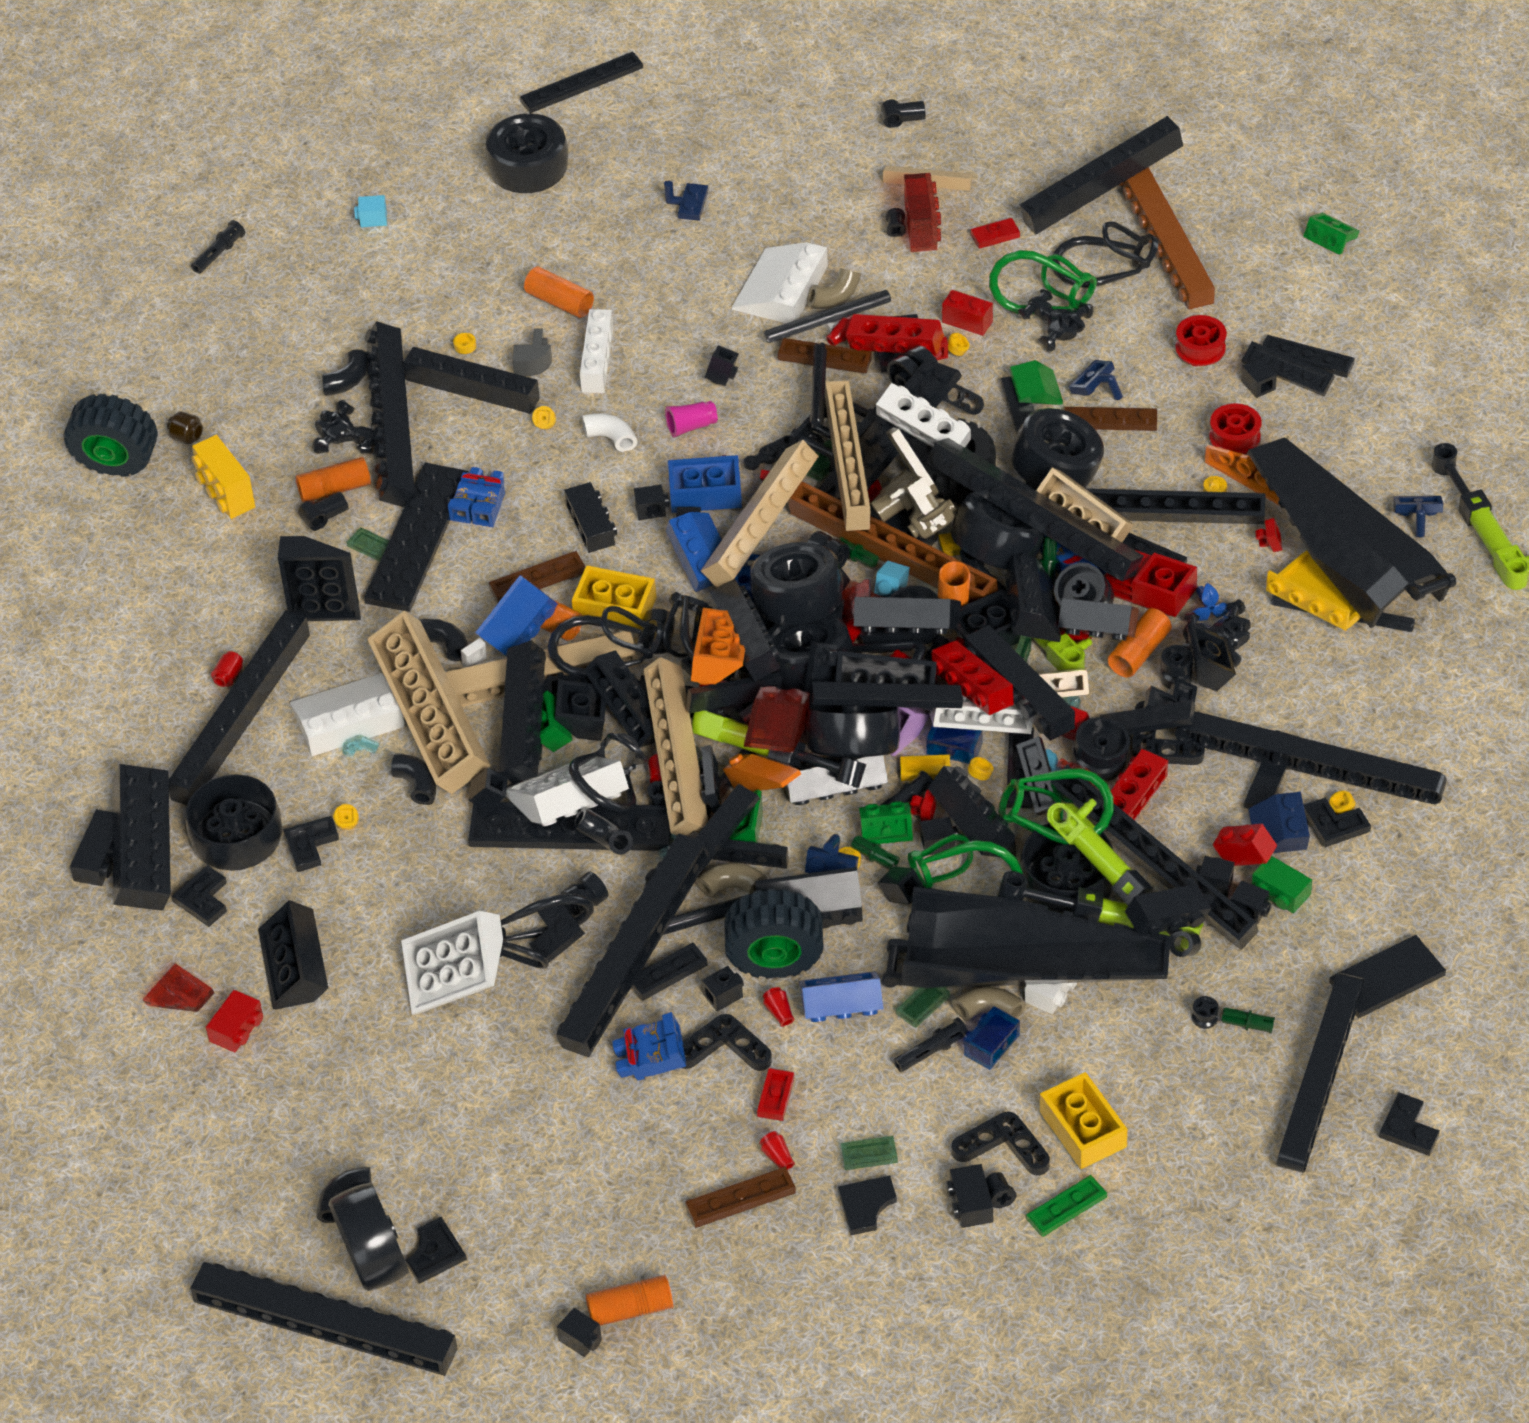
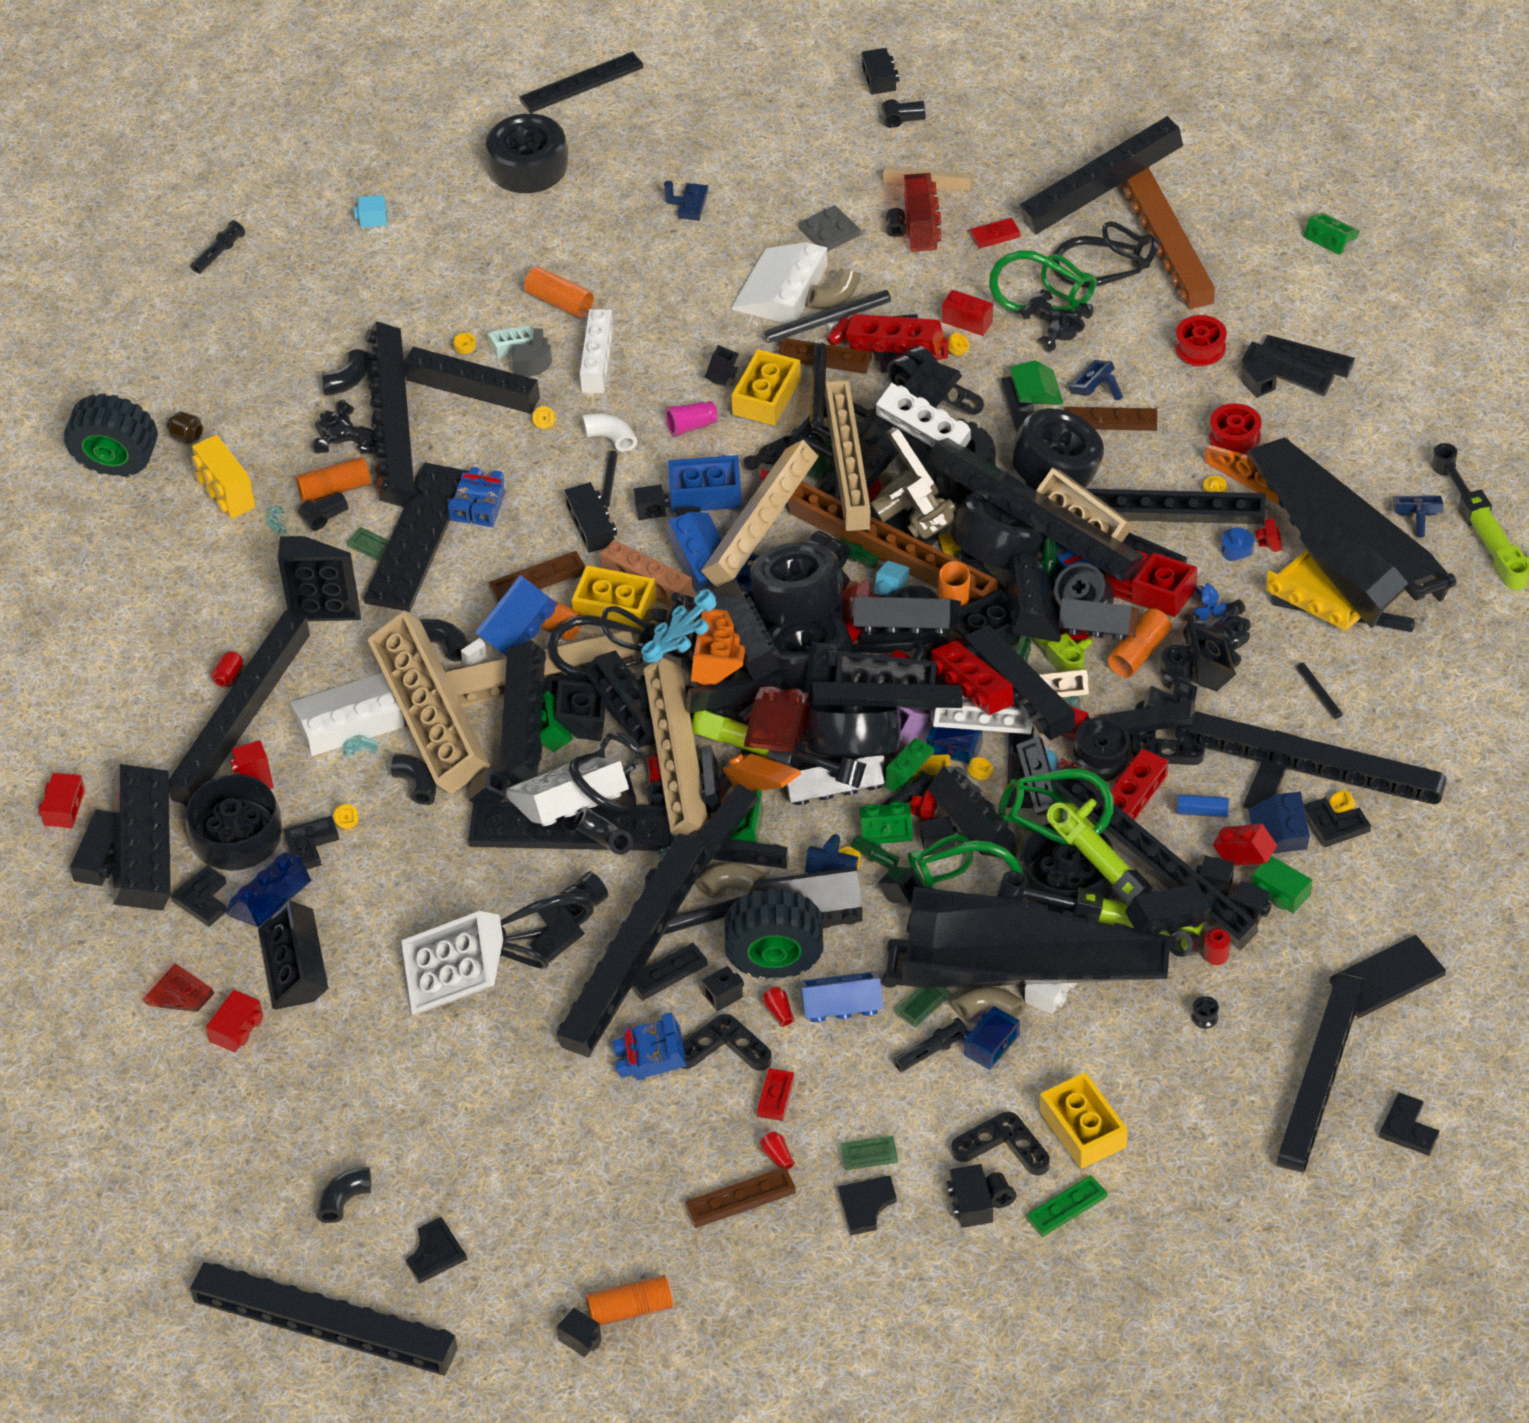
black wheel [328,1182,409,1291] -> none
dark green axle [1221,1008,1275,1034] -> none
none -> red brick [38,773,85,828]
none -> clear blue slope [226,852,312,927]
none -> red brick [230,740,274,789]
none -> clear light blue arm [265,505,287,537]
none -> light aqua slope [487,326,534,358]
none -> nougat brick [600,540,693,607]
none -> black bar [601,451,618,507]
none -> medium azure plant [641,589,717,663]
none -> yellow brick [731,349,801,426]
none -> dark grey plate [799,205,860,252]
none -> black brick [861,48,899,95]
none -> green bracket [886,738,934,792]
none -> blue brick [1177,794,1229,818]
none -> red brick [1203,929,1231,965]
none -> blue piece [1221,527,1254,561]
none -> black bar [1297,663,1343,719]

